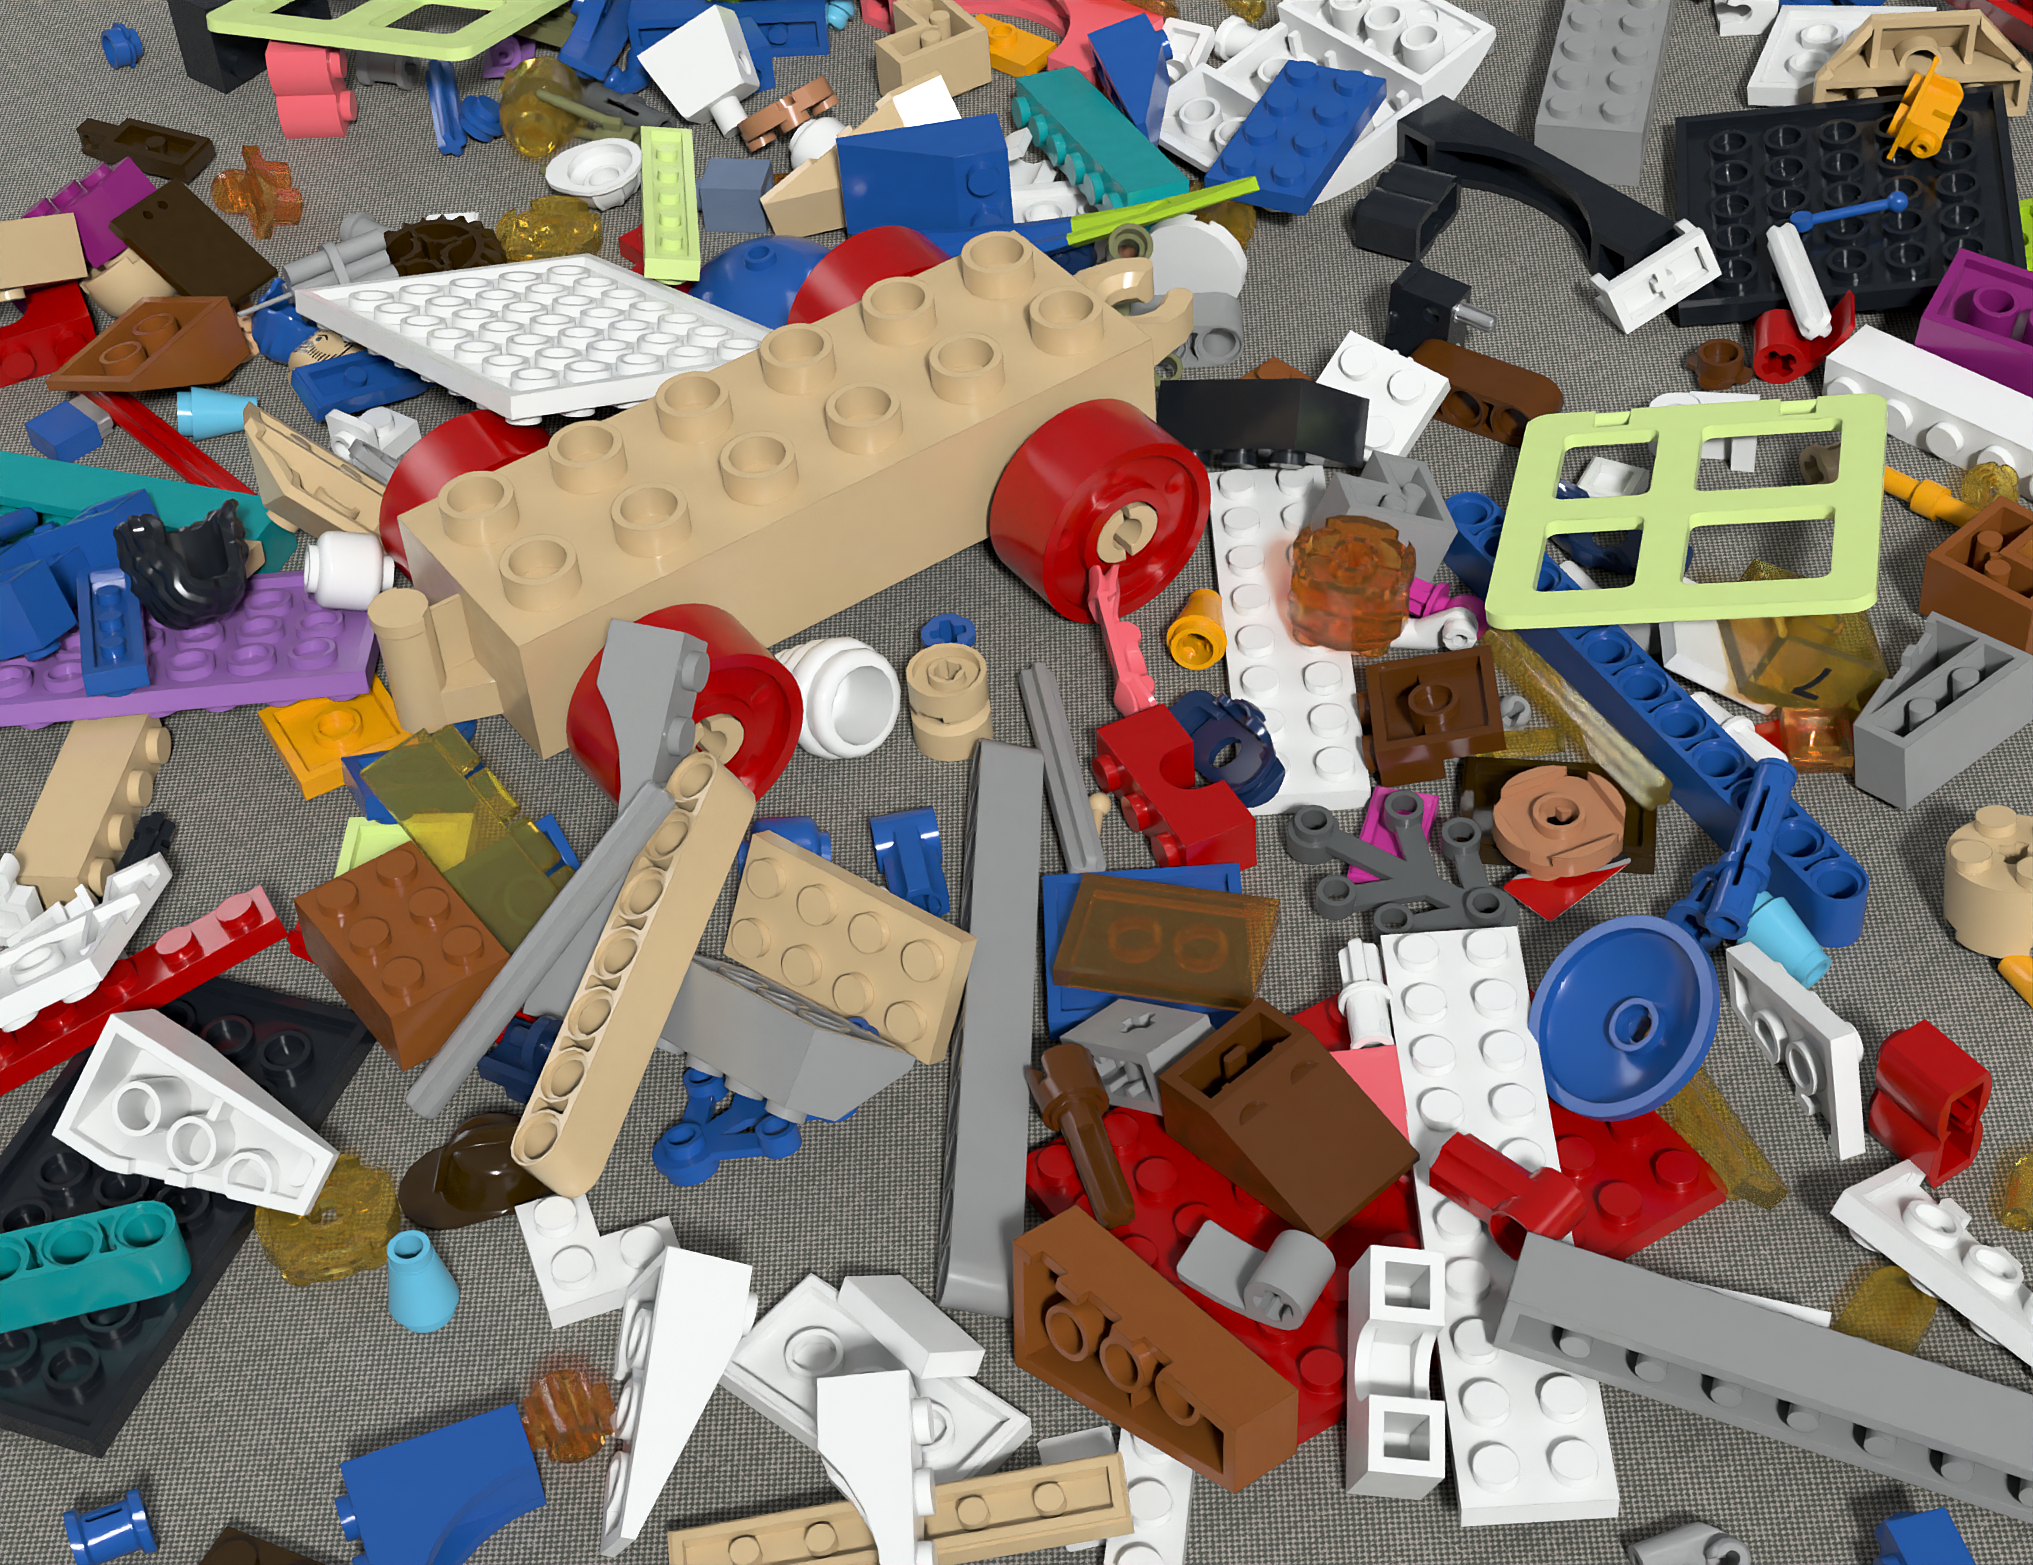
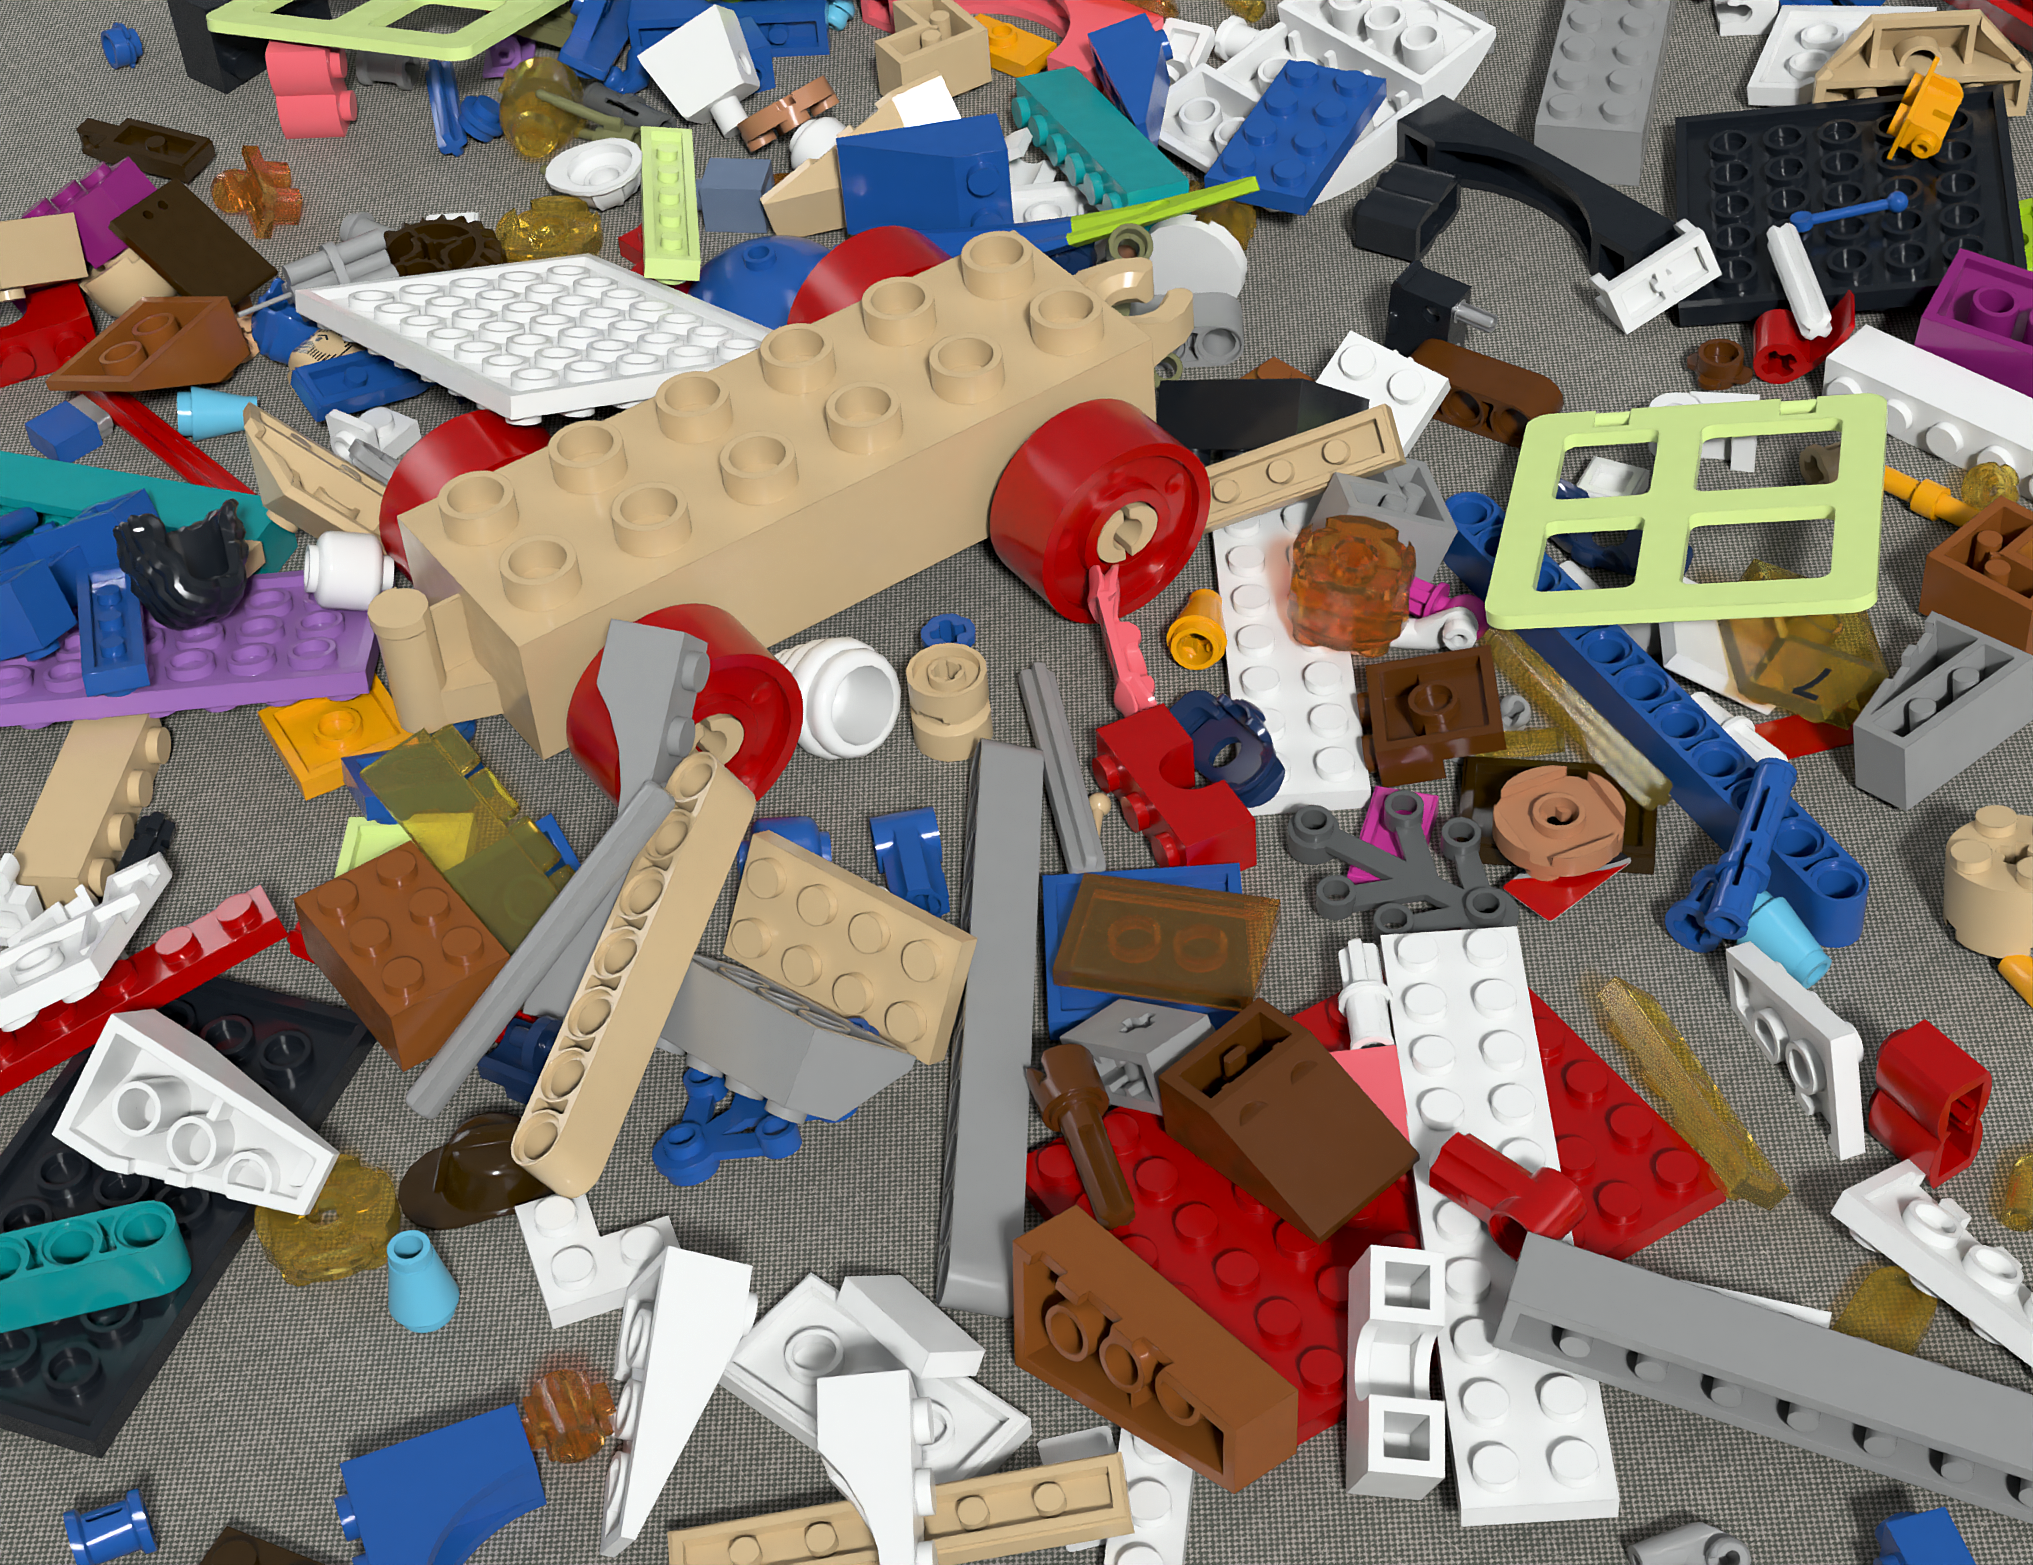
light grey panel [1176,1220,1336,1330] -> none
blue dish [1528,915,1720,1122] -> none
clear orange plate [1779,708,1855,773] -> none
none -> tan tile [1202,403,1407,535]

